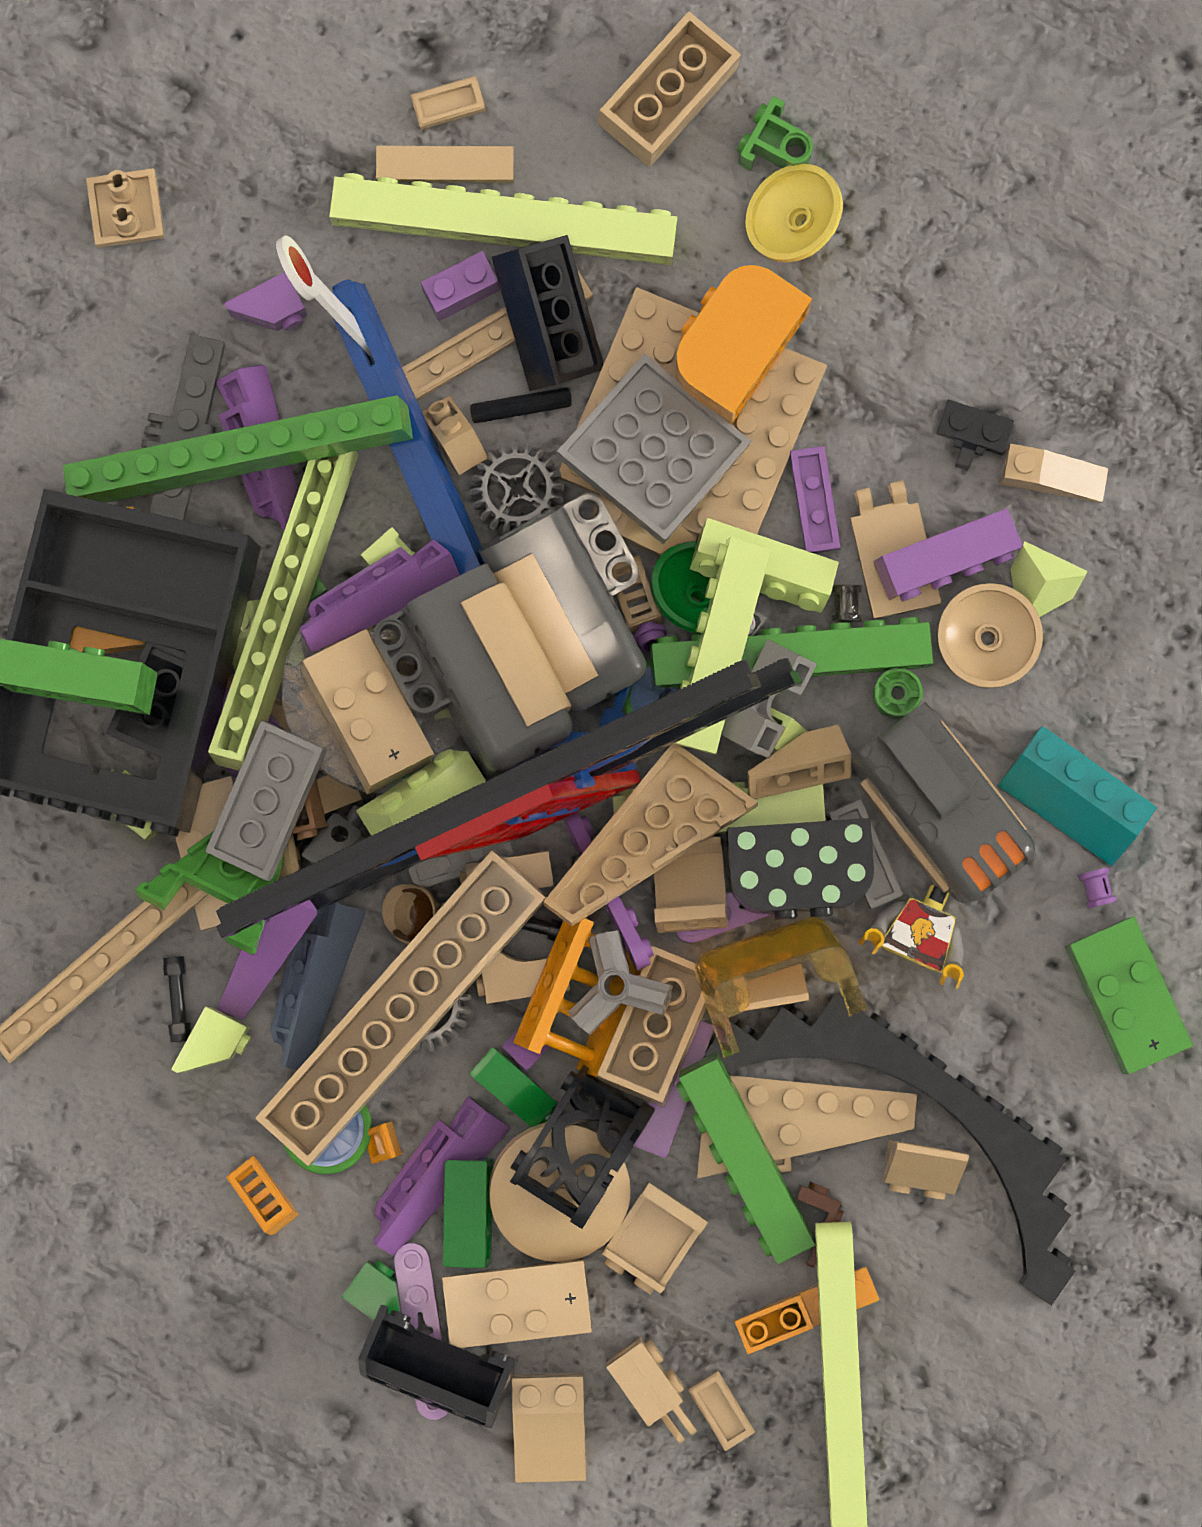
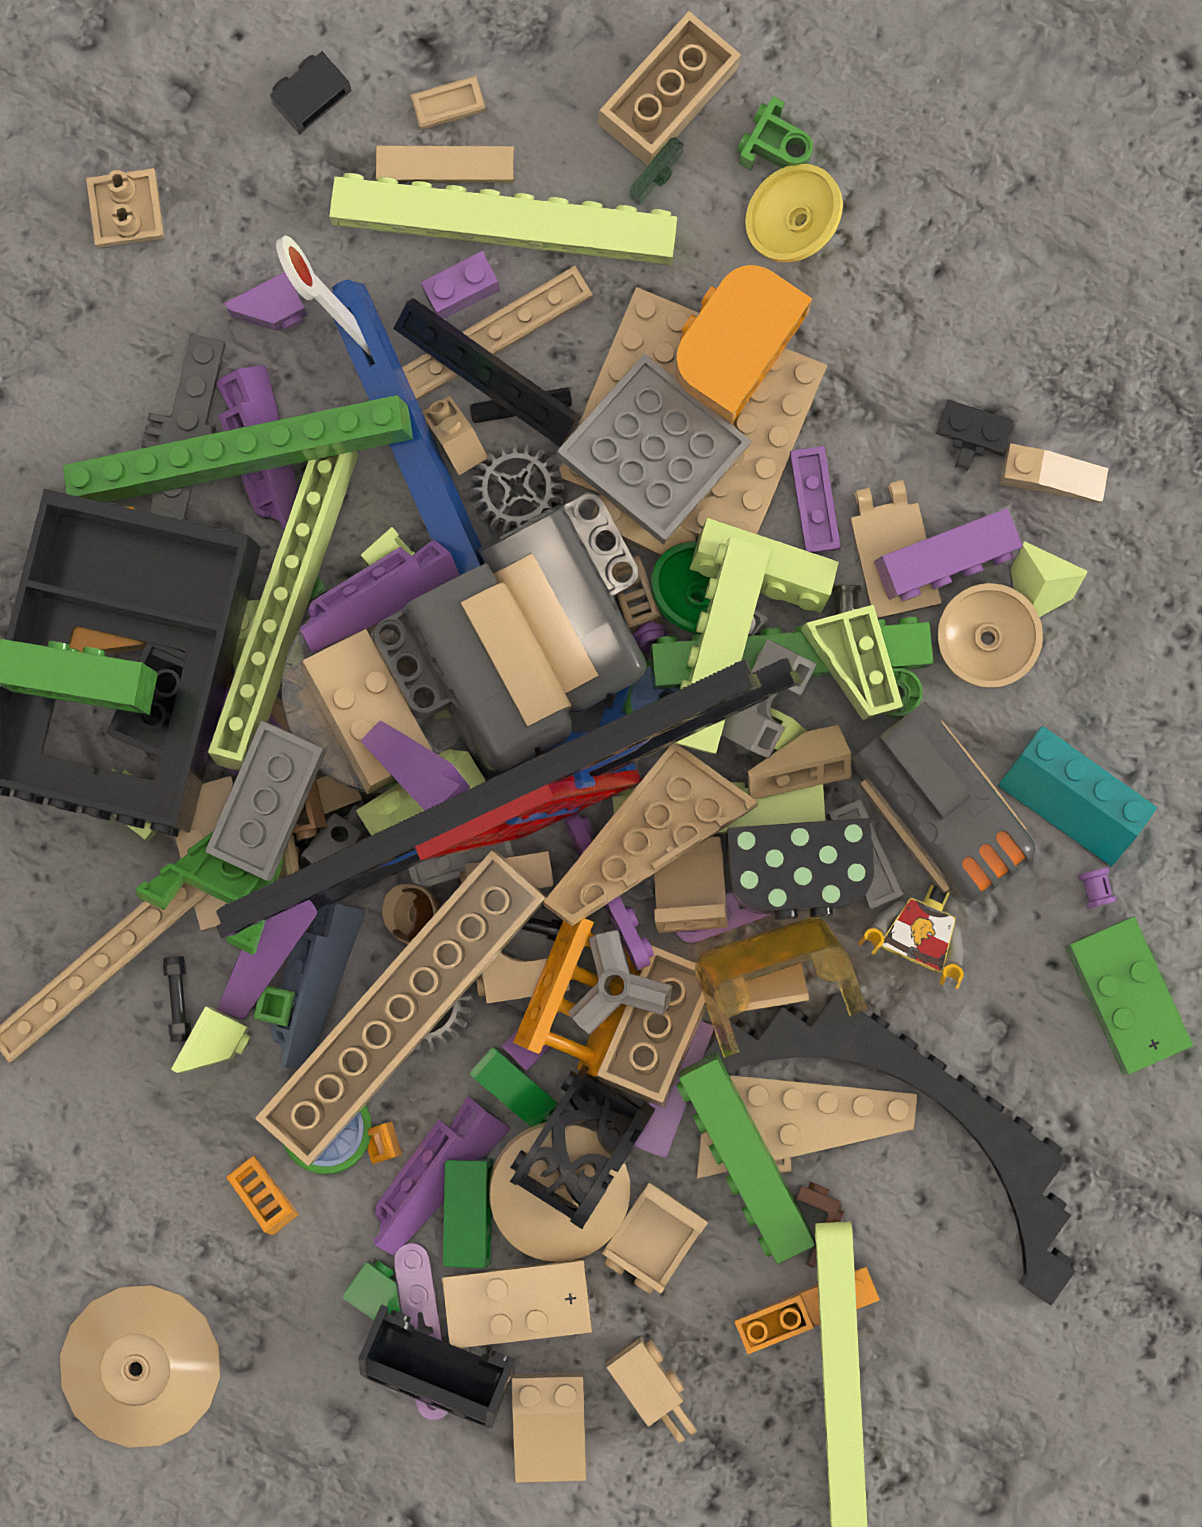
black slope [491,235,604,391] -> none
tan tile [688,1370,755,1451] -> none
tan slope [882,1140,969,1200] -> none
none -> tan dish [60,1285,220,1448]
none -> bright green slope [253,986,295,1027]
none -> black brick [270,51,351,135]
none -> medium lavender wedge [361,720,470,810]
none -> black plate [393,298,581,447]
none -> clear green plate [630,137,684,205]
none -> yellowish green wedge [800,605,903,720]

